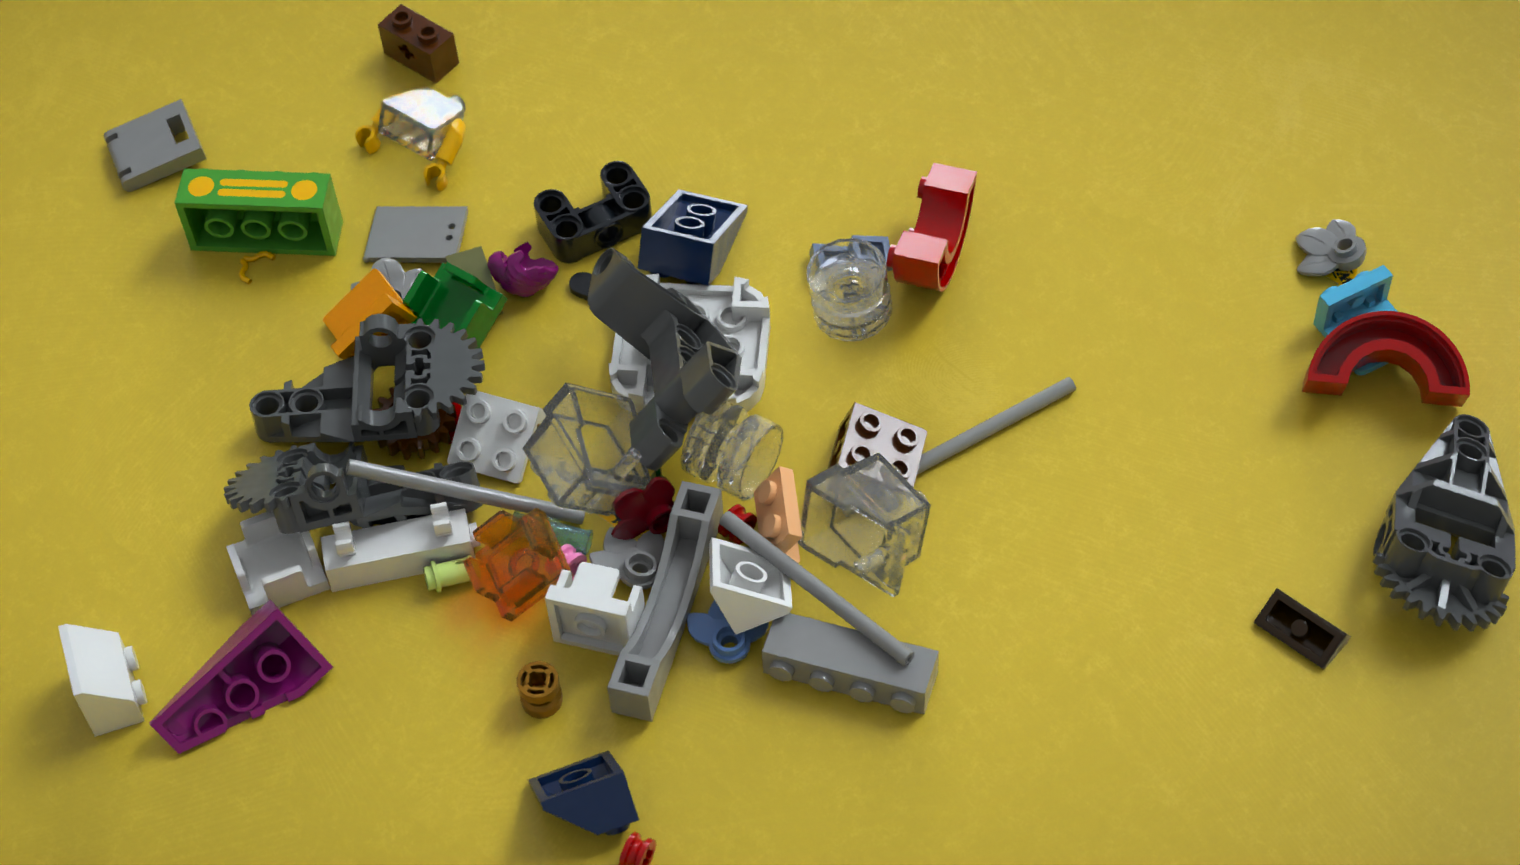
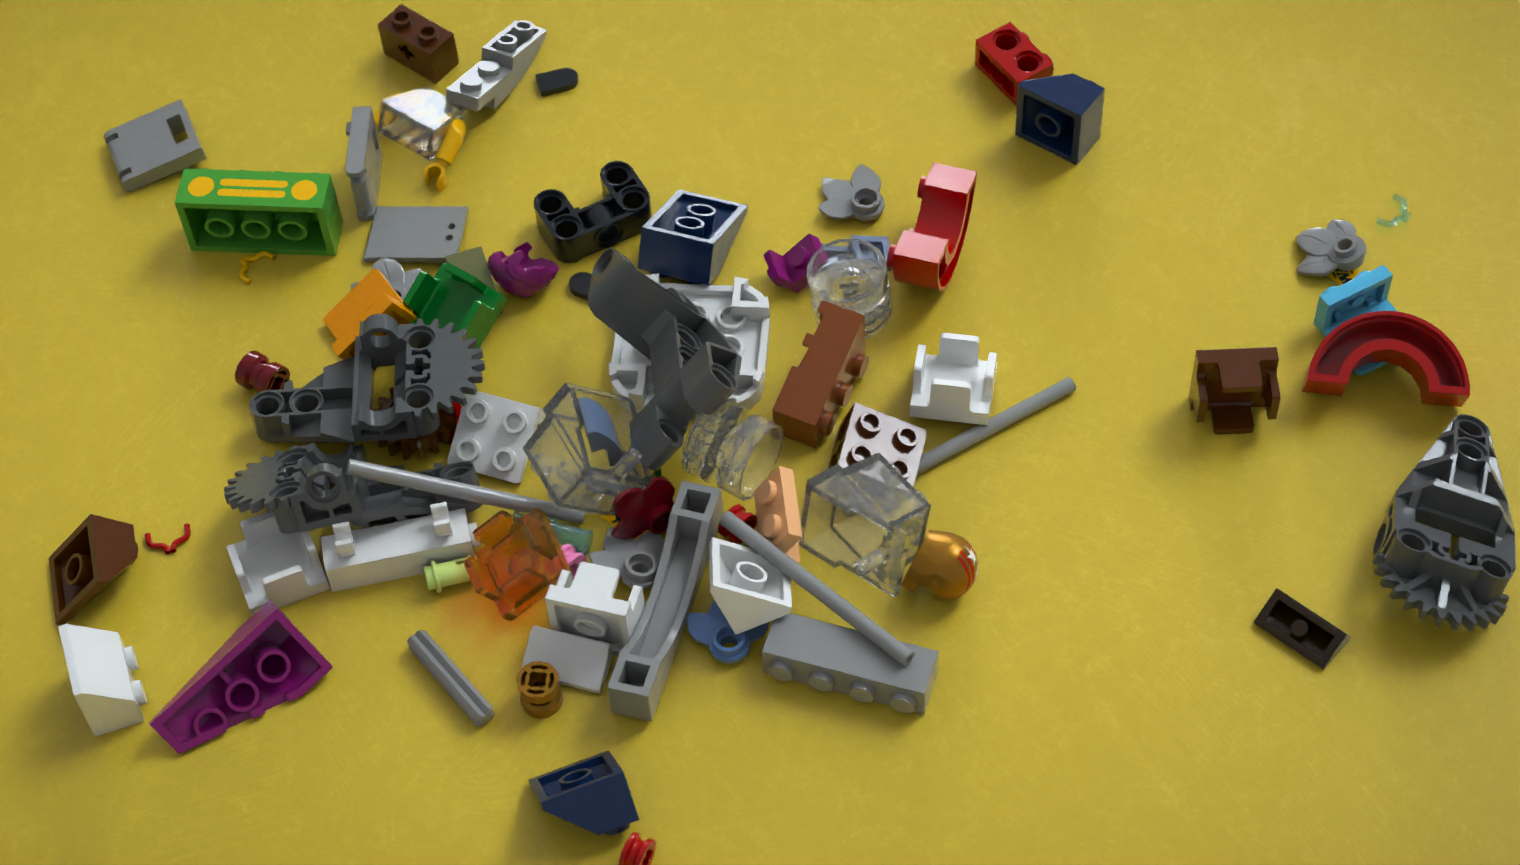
none -> reddish brown slope [48,514,138,625]
none -> red piece [145,523,191,554]
none -> dark red wheel [235,351,290,394]
none -> light grey container [345,106,383,222]
none -> light grey axle [407,630,494,726]
none -> light grey slope [446,20,547,112]
none -> white slope [521,626,613,694]
none -> black piece [535,68,579,97]
none -> sand blue slope [578,397,625,467]
none -> magenta bracket [763,233,830,293]
none -> dark orange wedge [772,300,869,448]
none -> light grey plate [818,164,884,221]
none -> pearl gold helmet [901,530,979,600]
none -> white panel [909,333,997,426]
none -> red brick [975,22,1054,107]
none -> slope [1015,73,1105,165]
none -> reddish brown panel [1189,347,1281,435]
none -> clear light blue piece [1376,193,1411,227]

